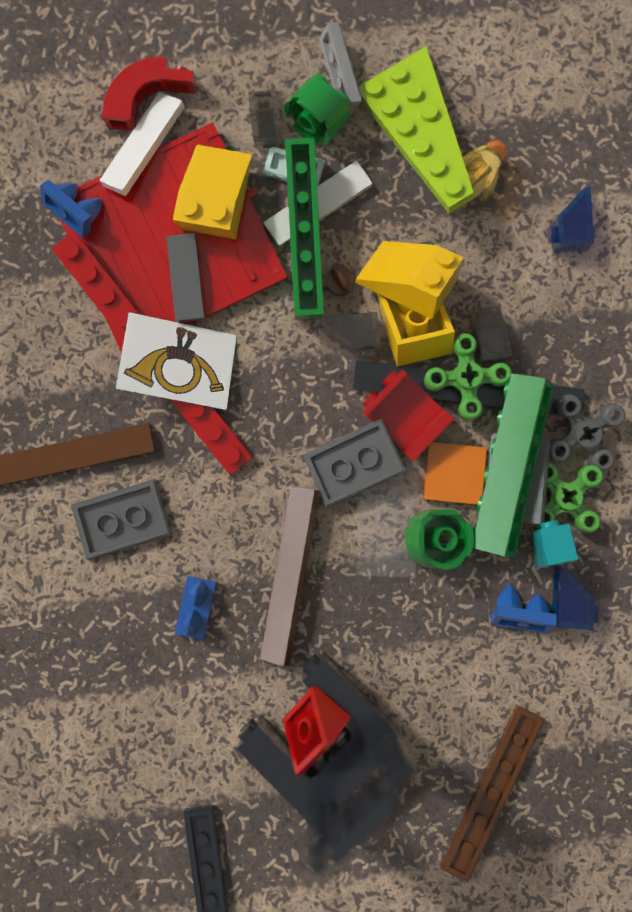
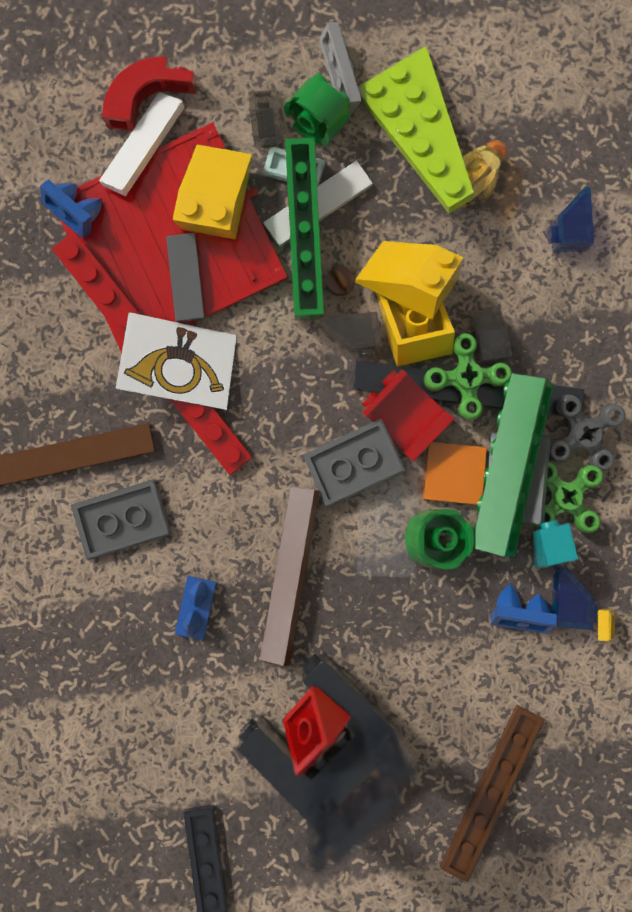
none -> yellow tile [598,609,615,641]

